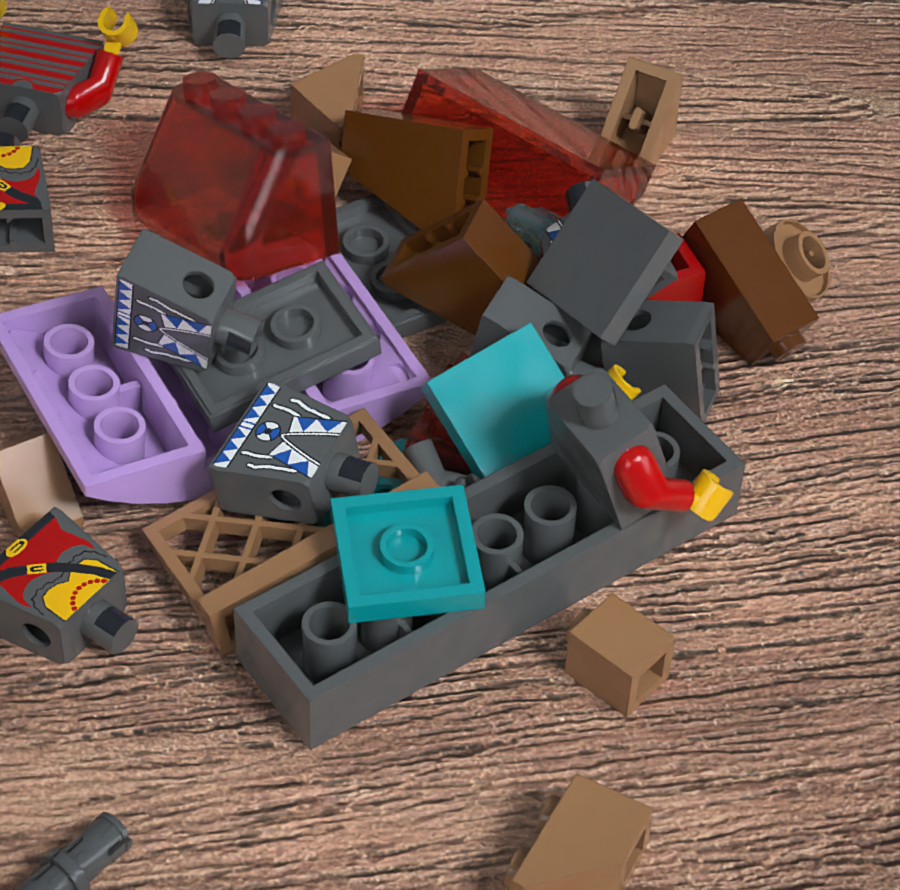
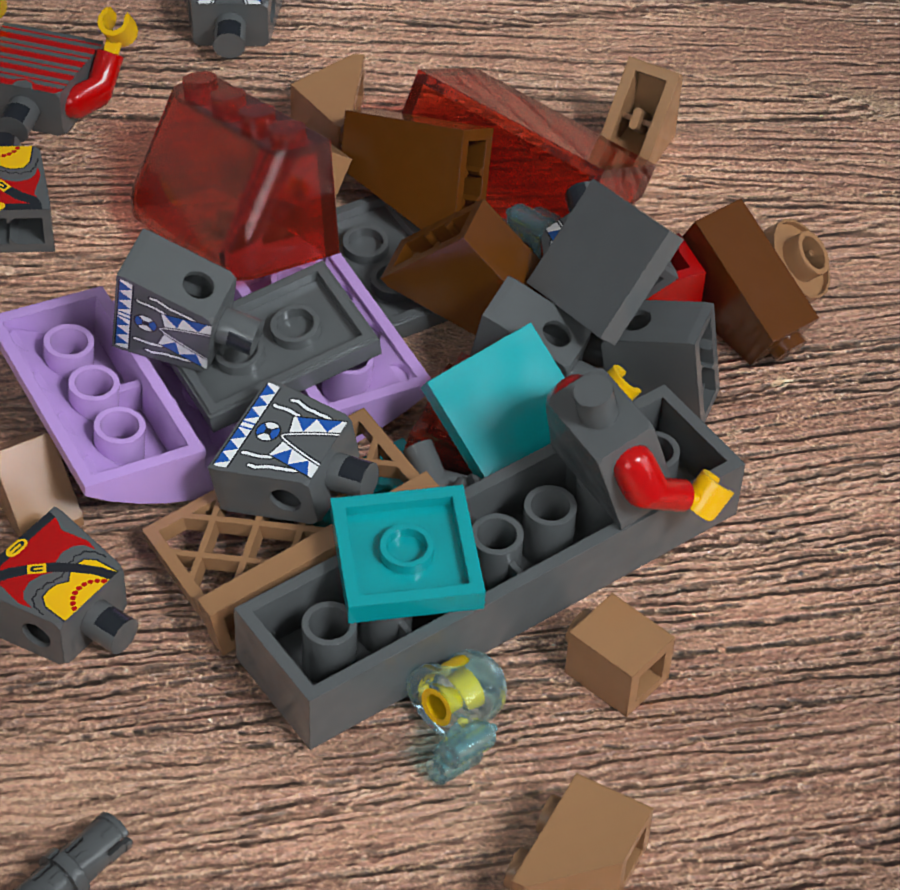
none -> clear light blue piece [406,649,507,785]

